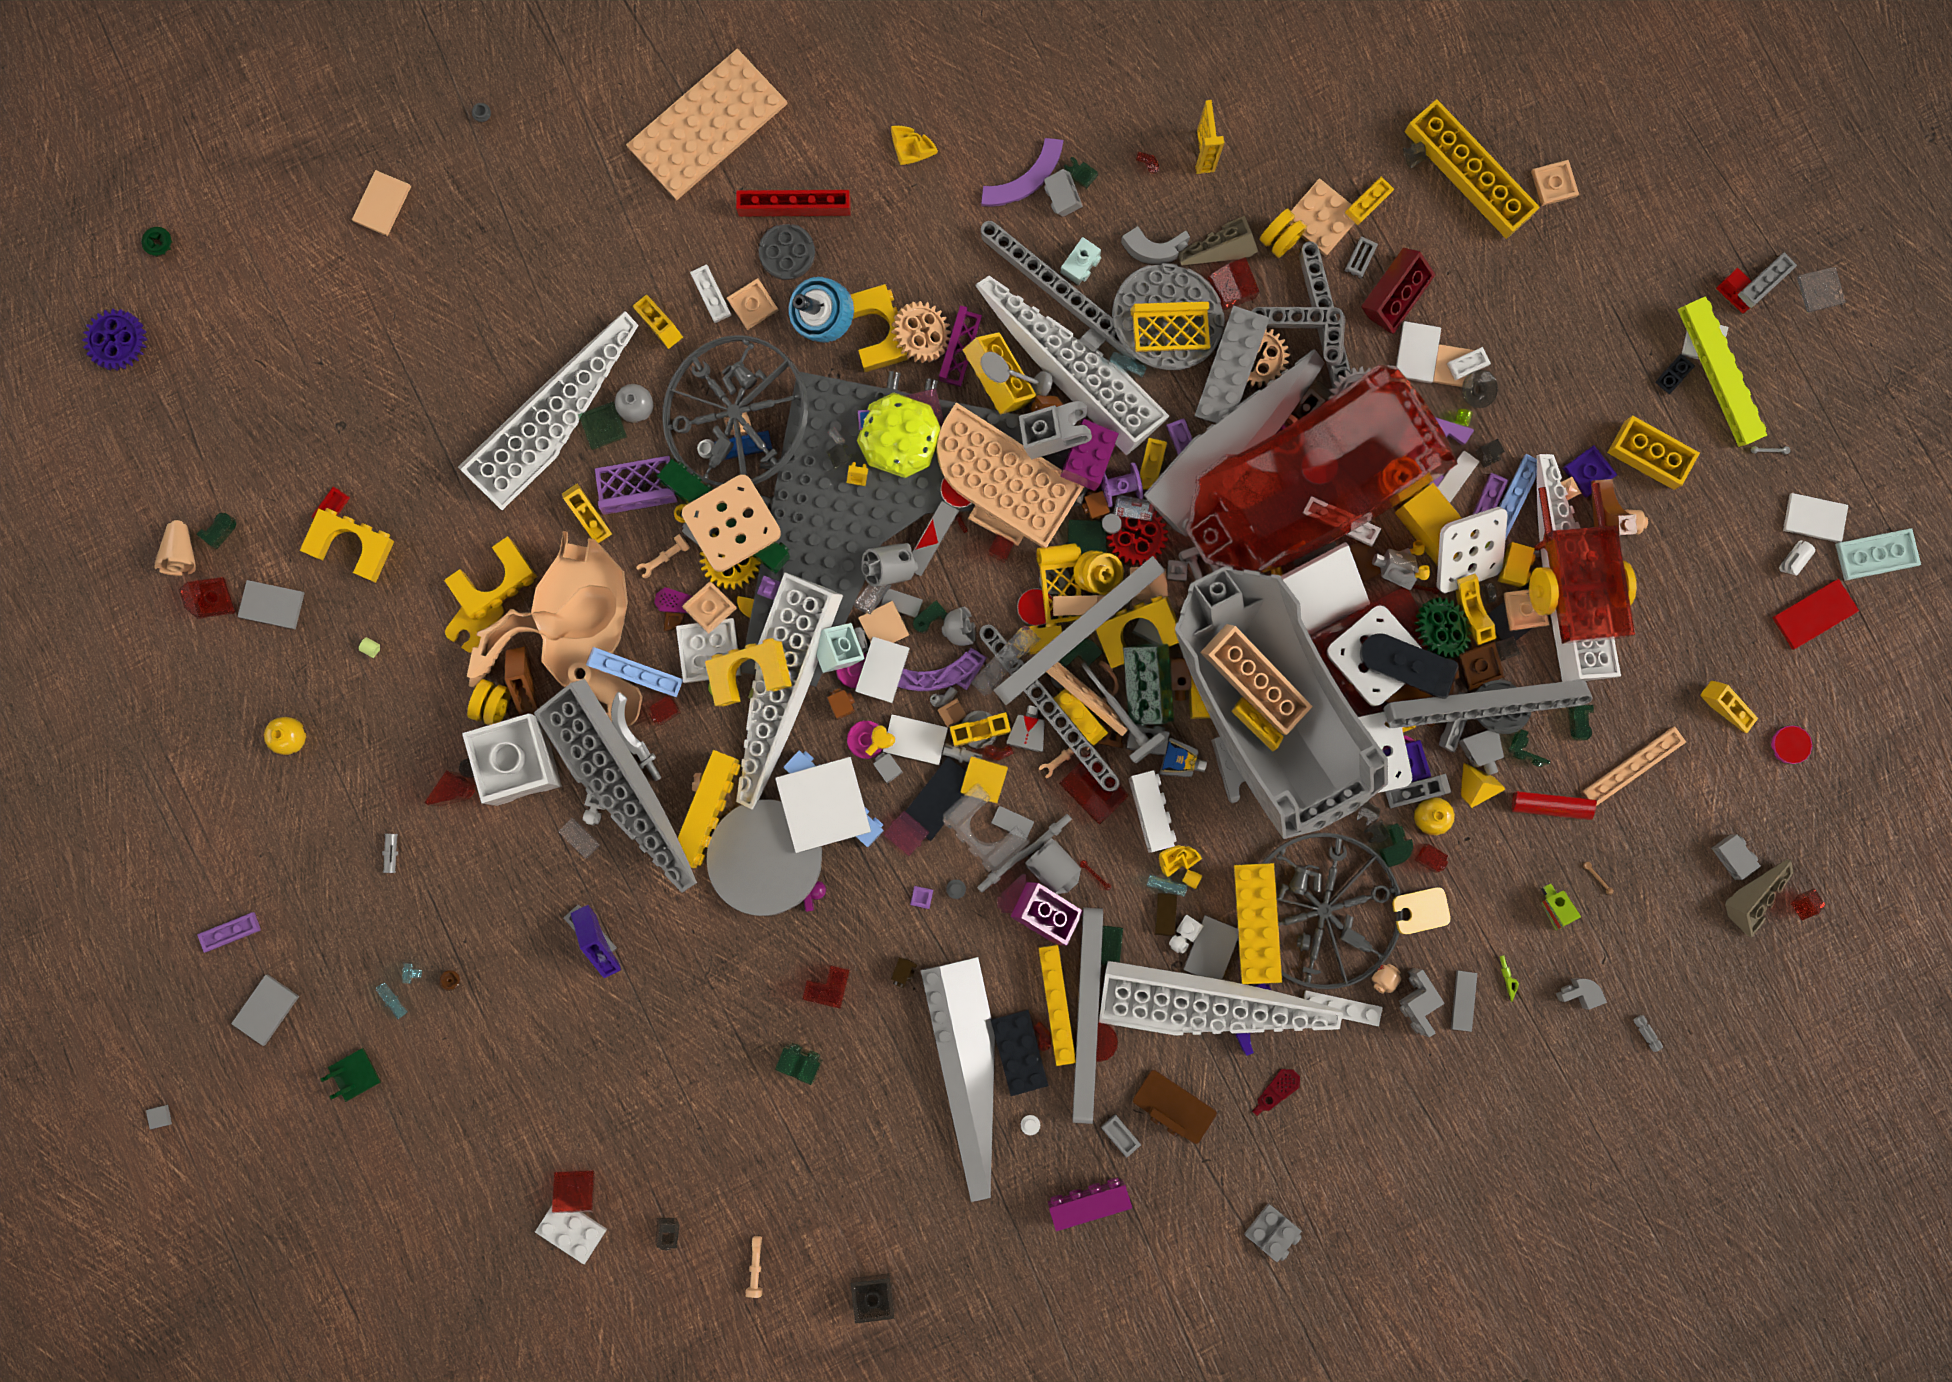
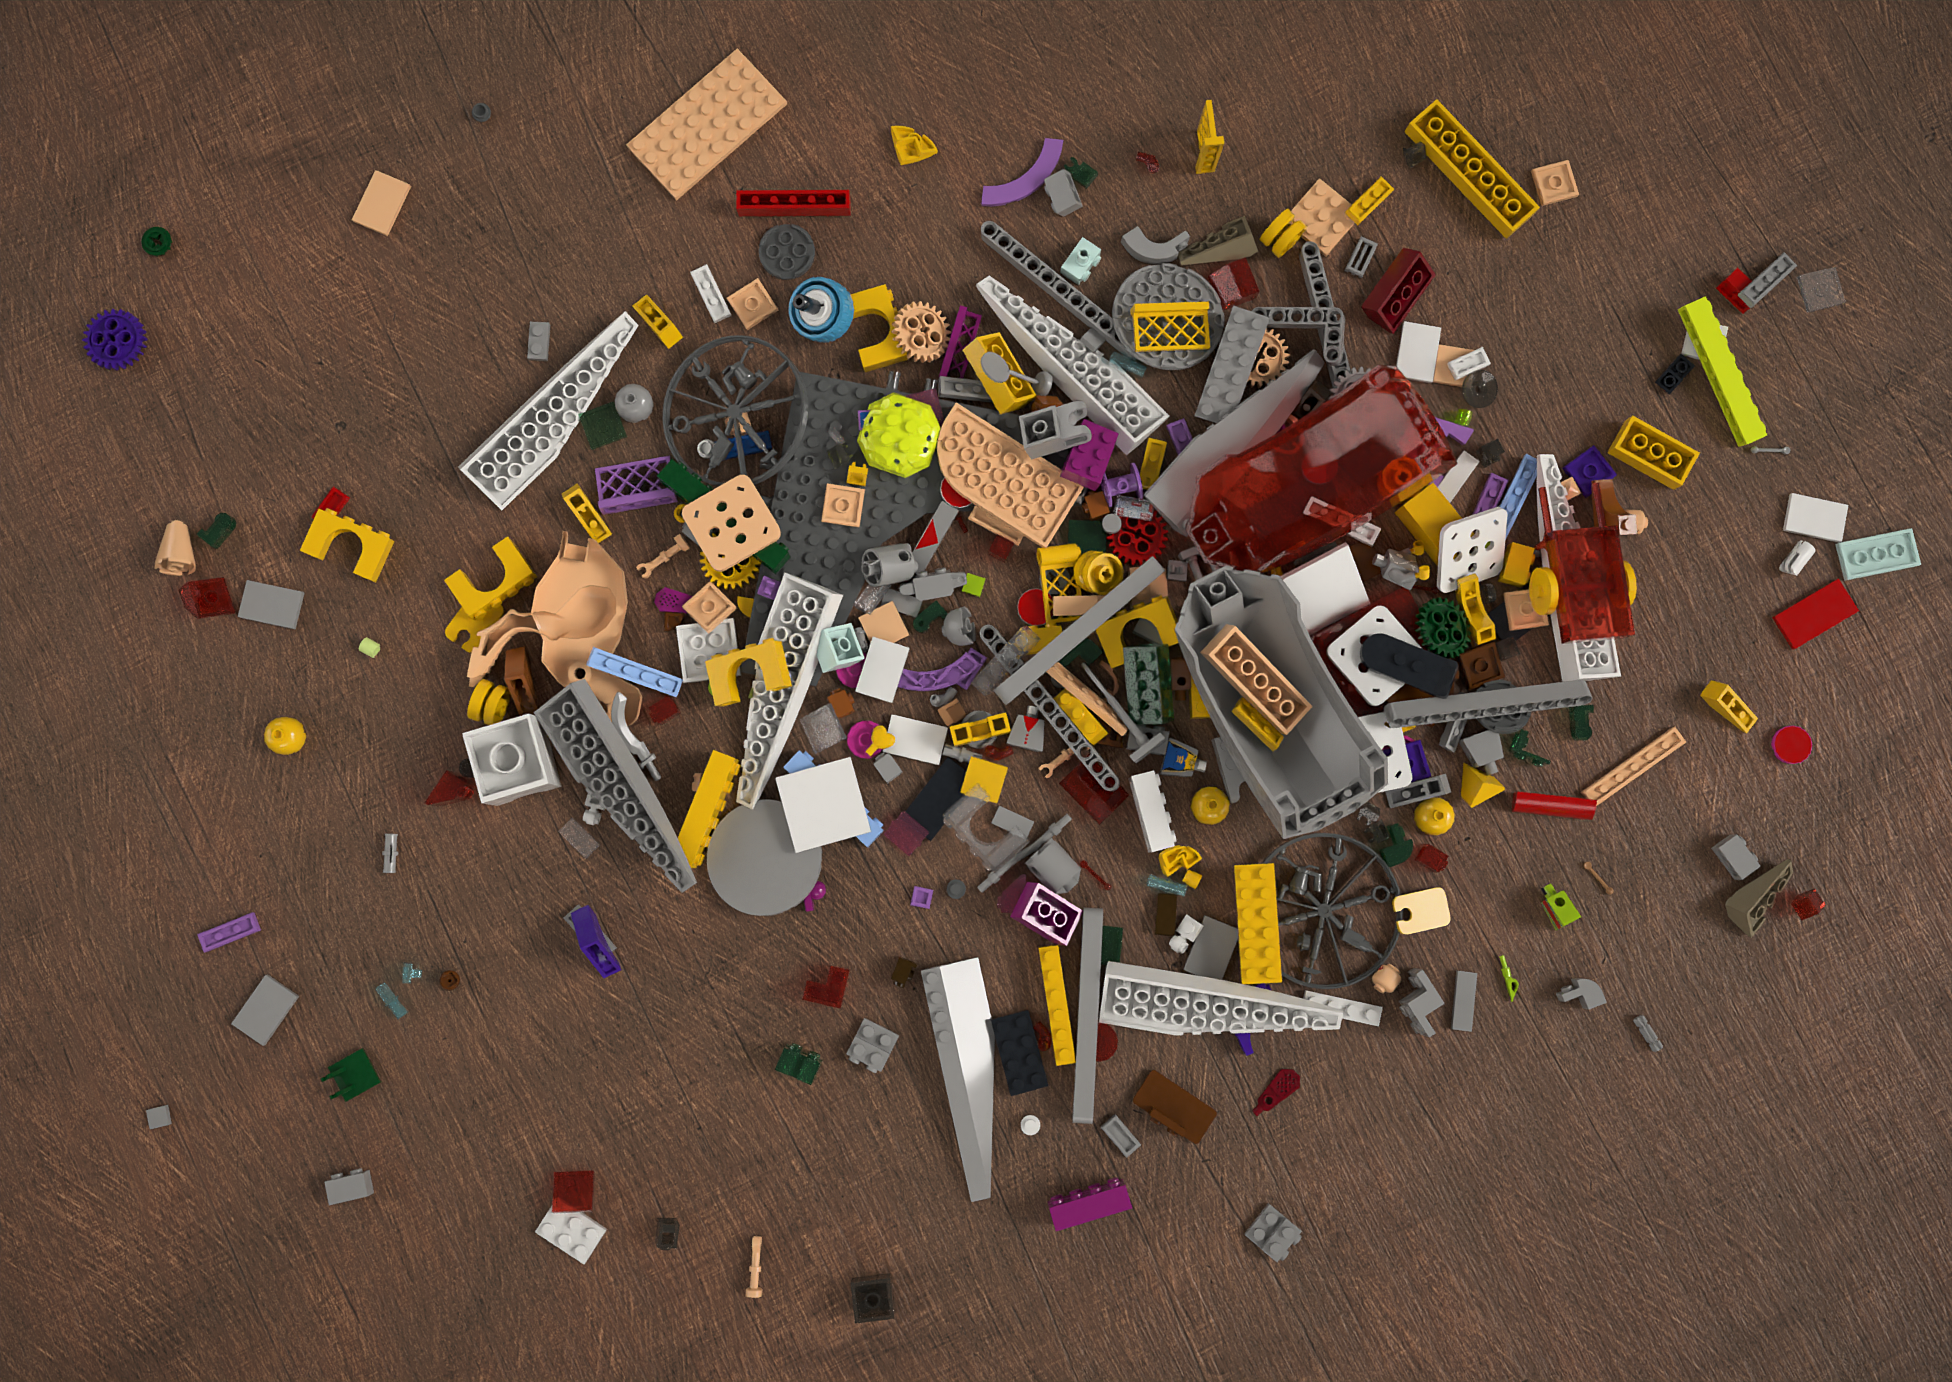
none -> light grey brick [325,1168,374,1205]
none -> light grey plate [527,322,550,361]
none -> clear tile [799,703,847,754]
none -> light nougat tile [821,483,865,528]
none -> light grey plate [847,1018,899,1073]
none -> light grey hinge [899,568,967,601]
none -> light grey plate [938,376,993,403]
none -> lime tile [962,573,986,597]
none -> yellow cylinder [1190,786,1230,825]

